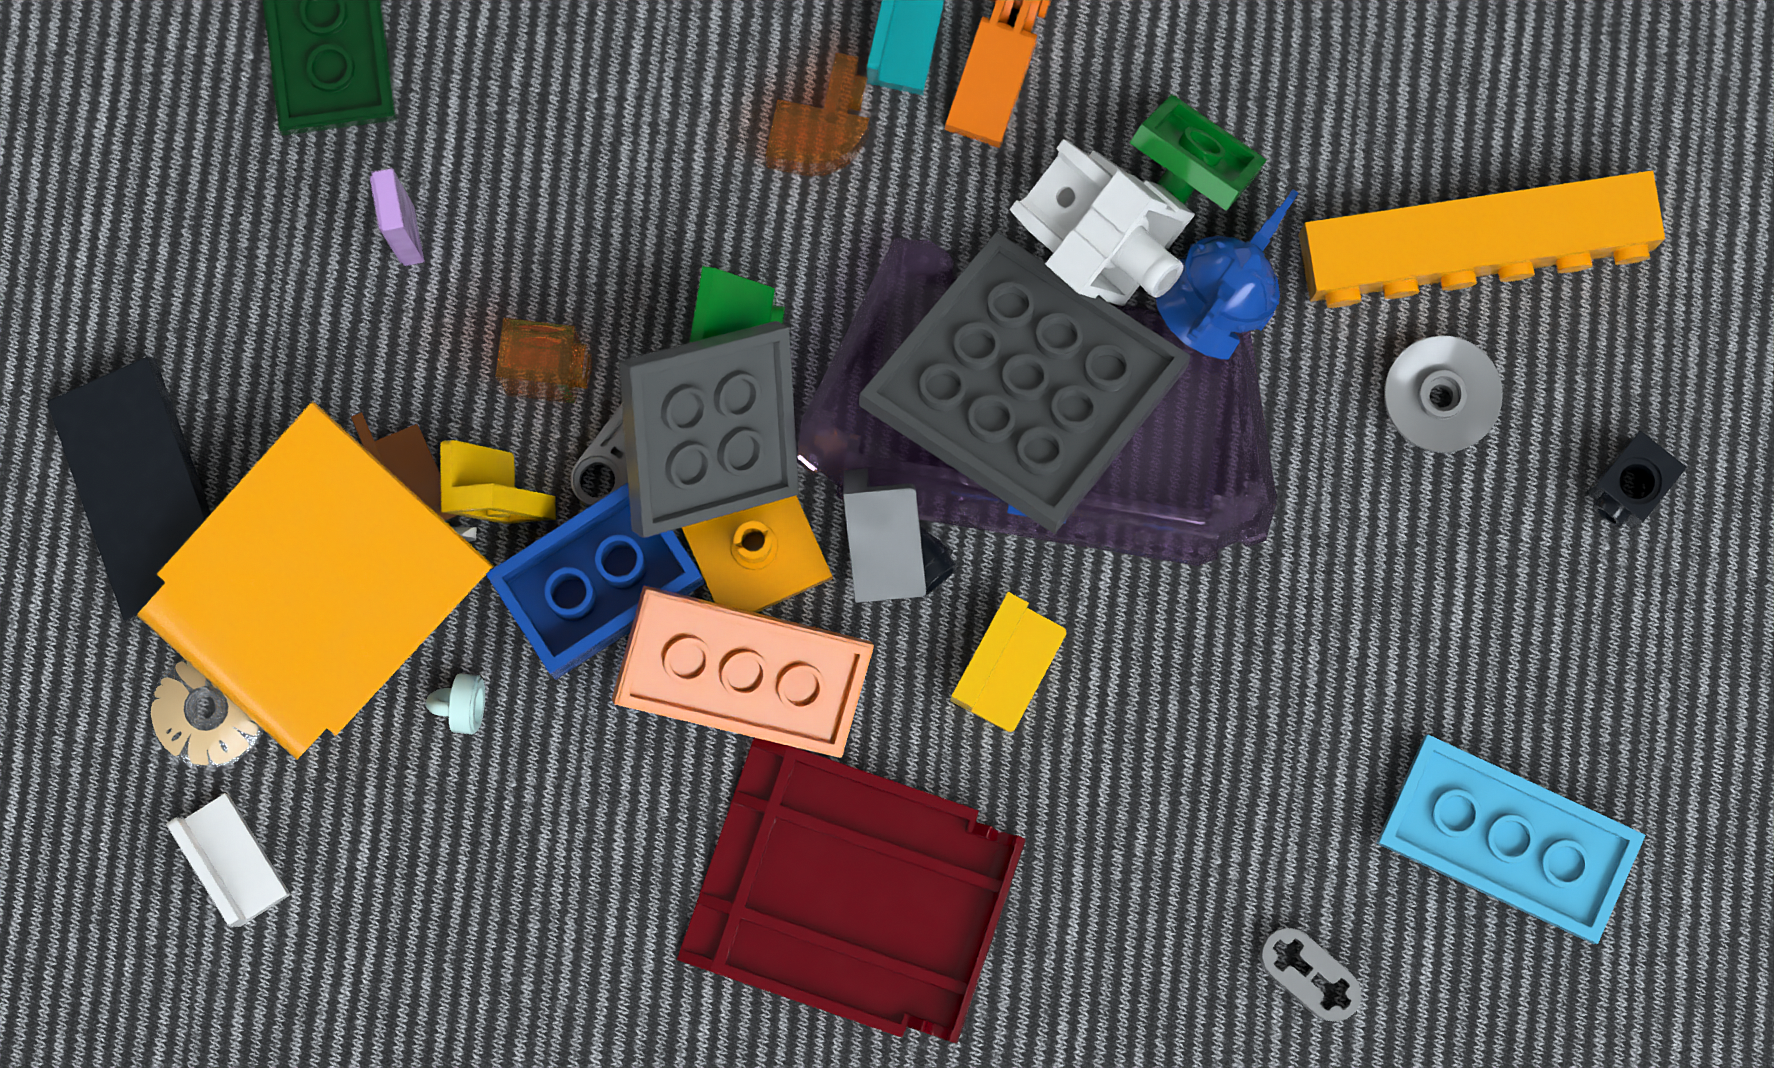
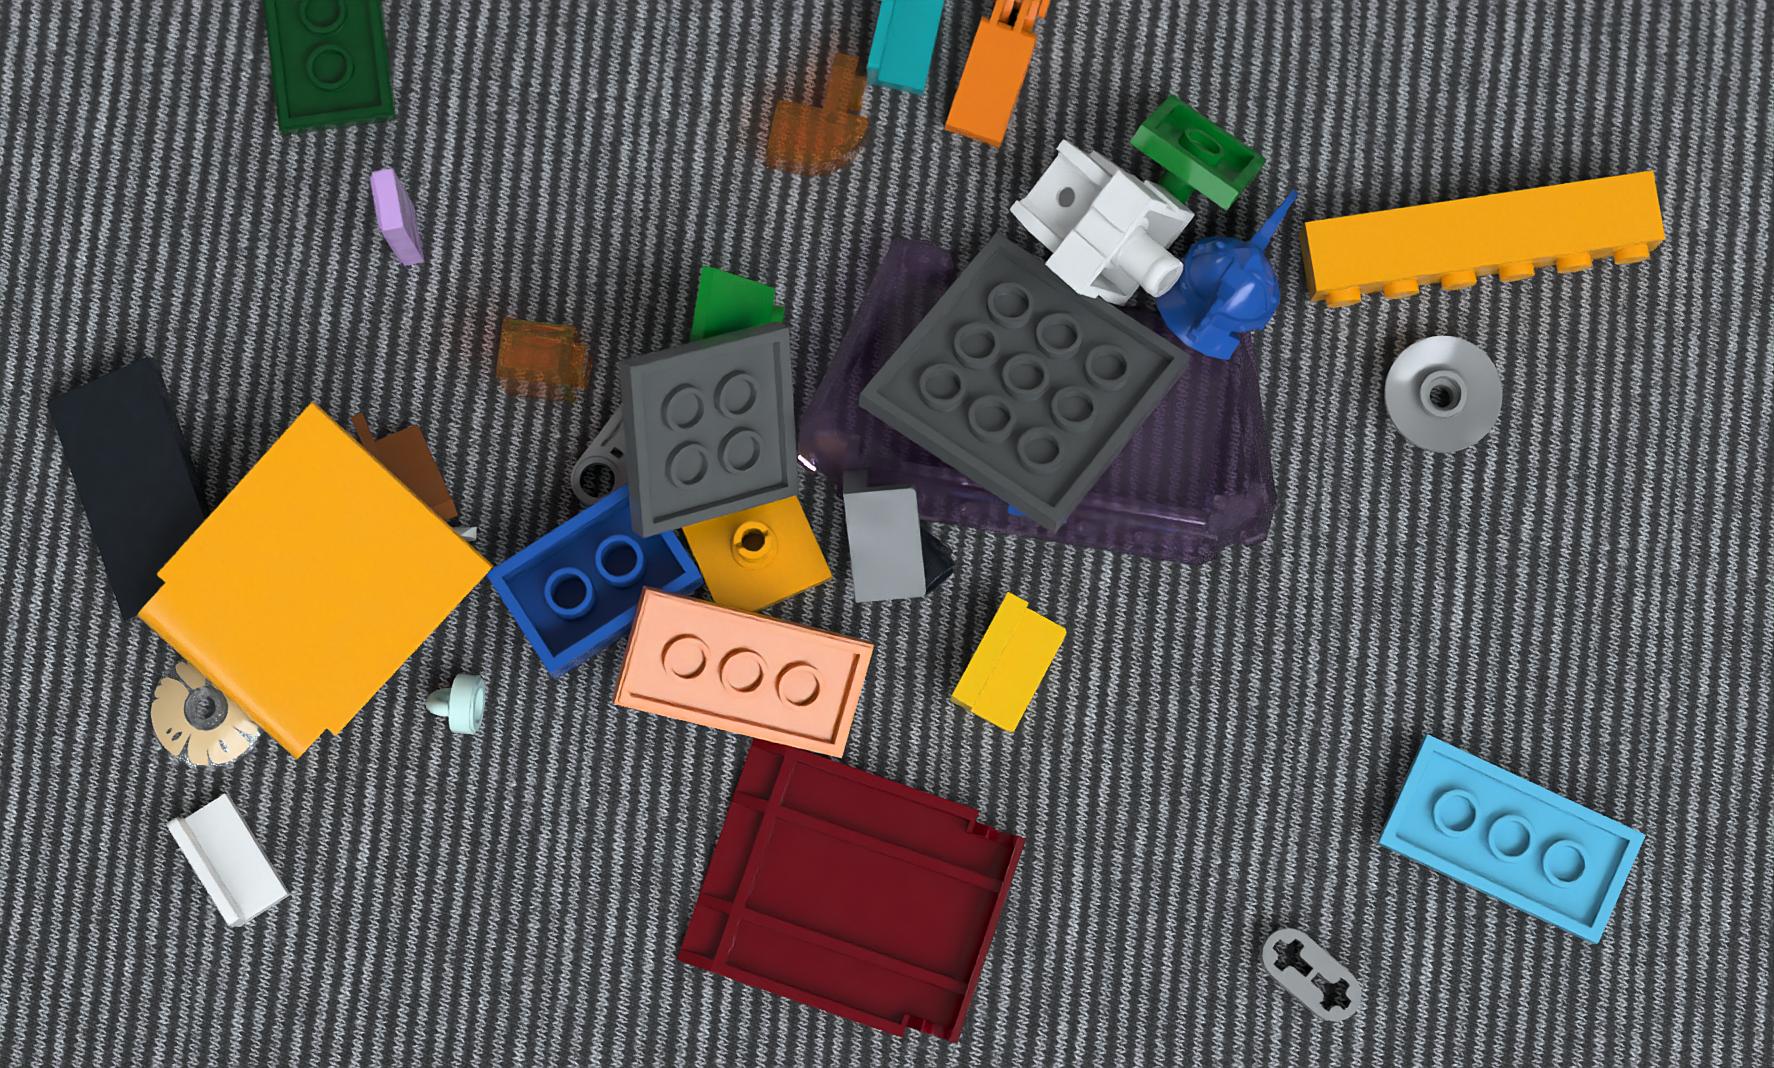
yellow panel [440,440,556,524] -> none
black brick [1585,430,1687,529] -> none

